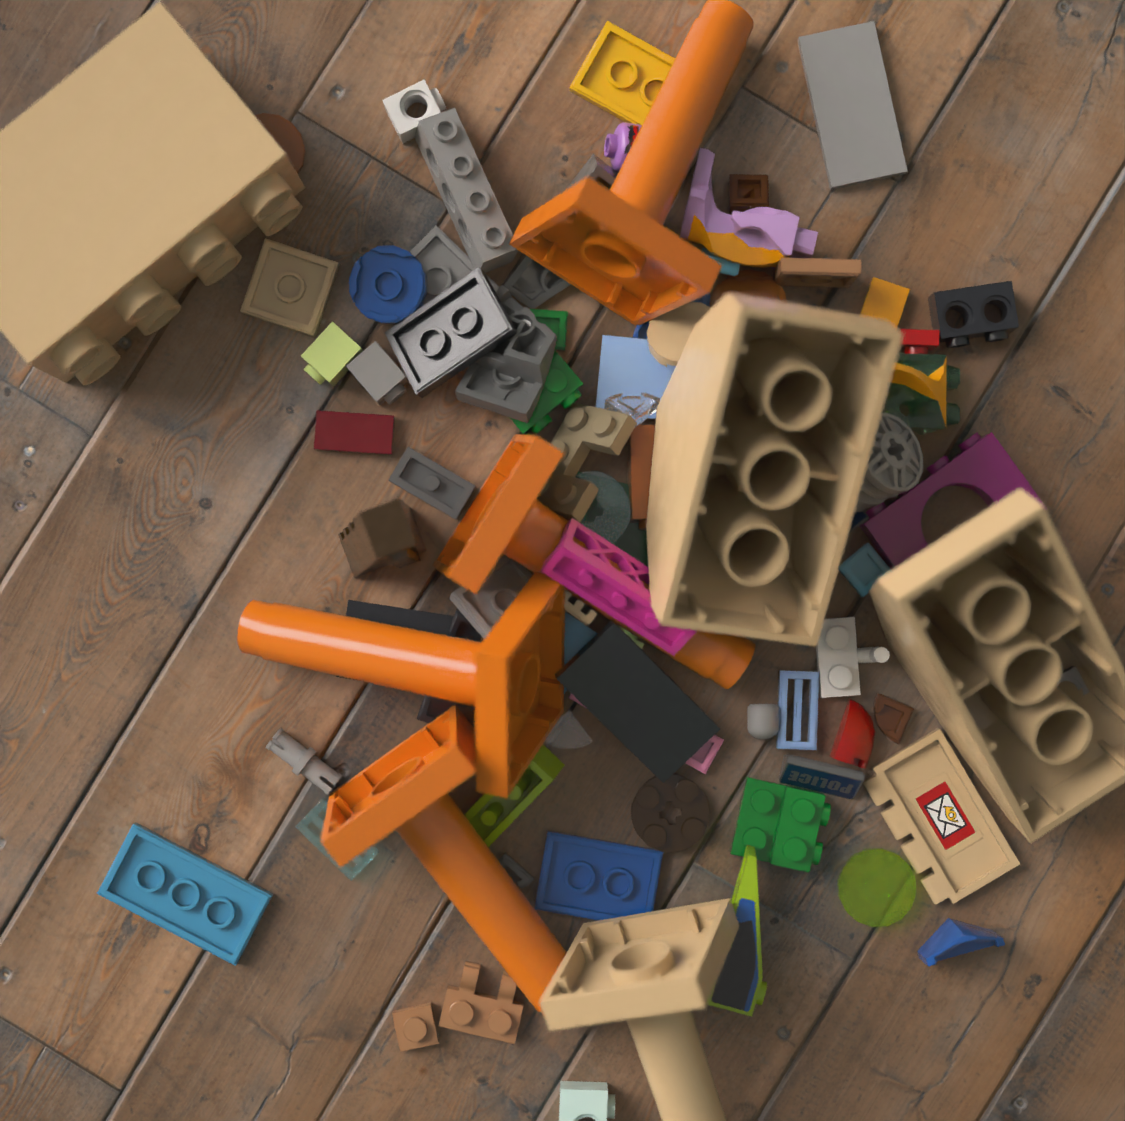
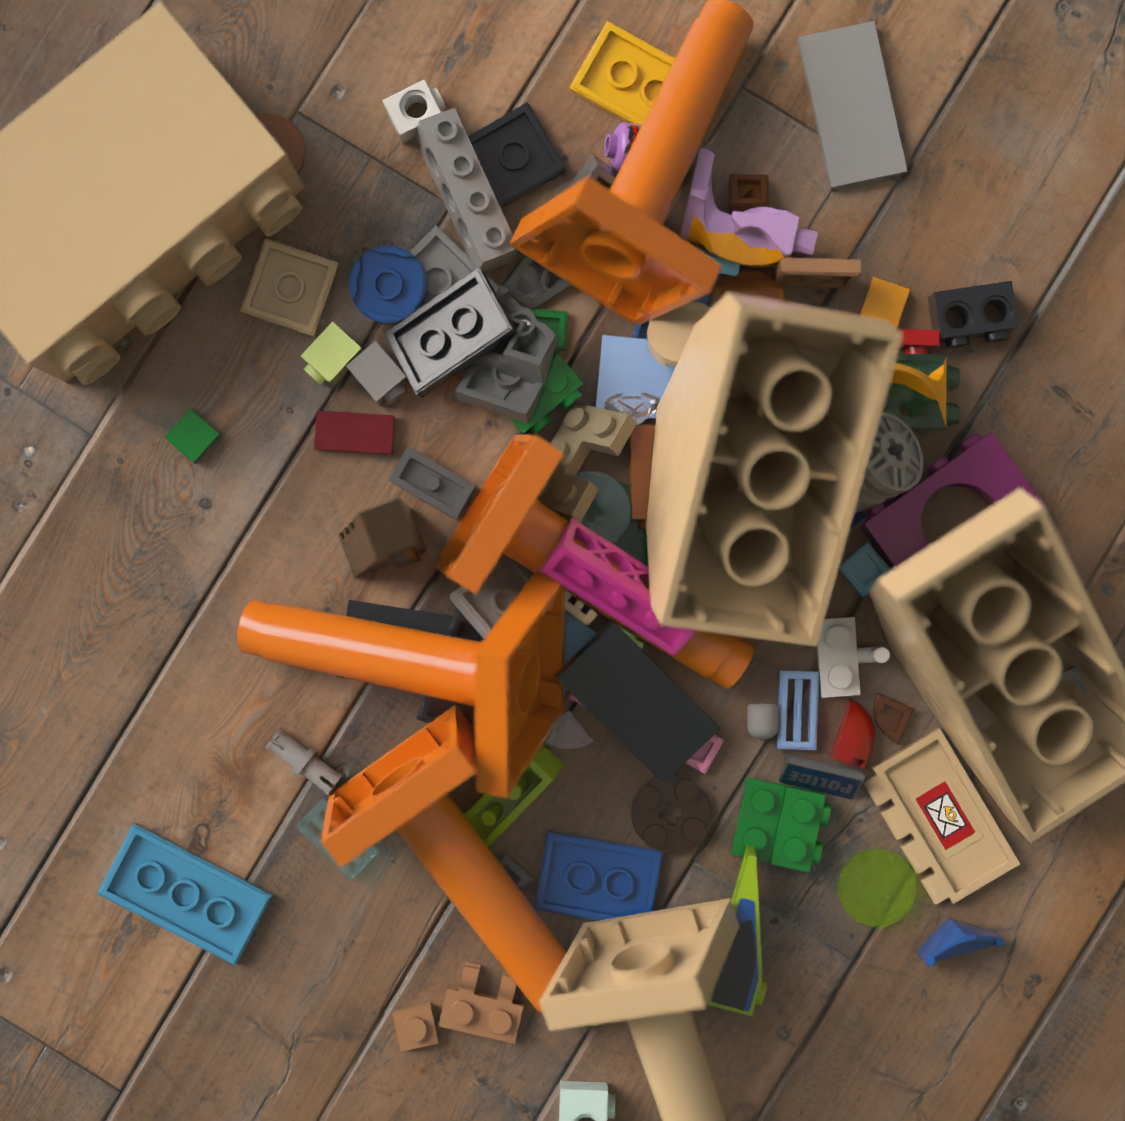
none -> green tile [164,409,221,464]
none -> black tile [468,102,567,209]

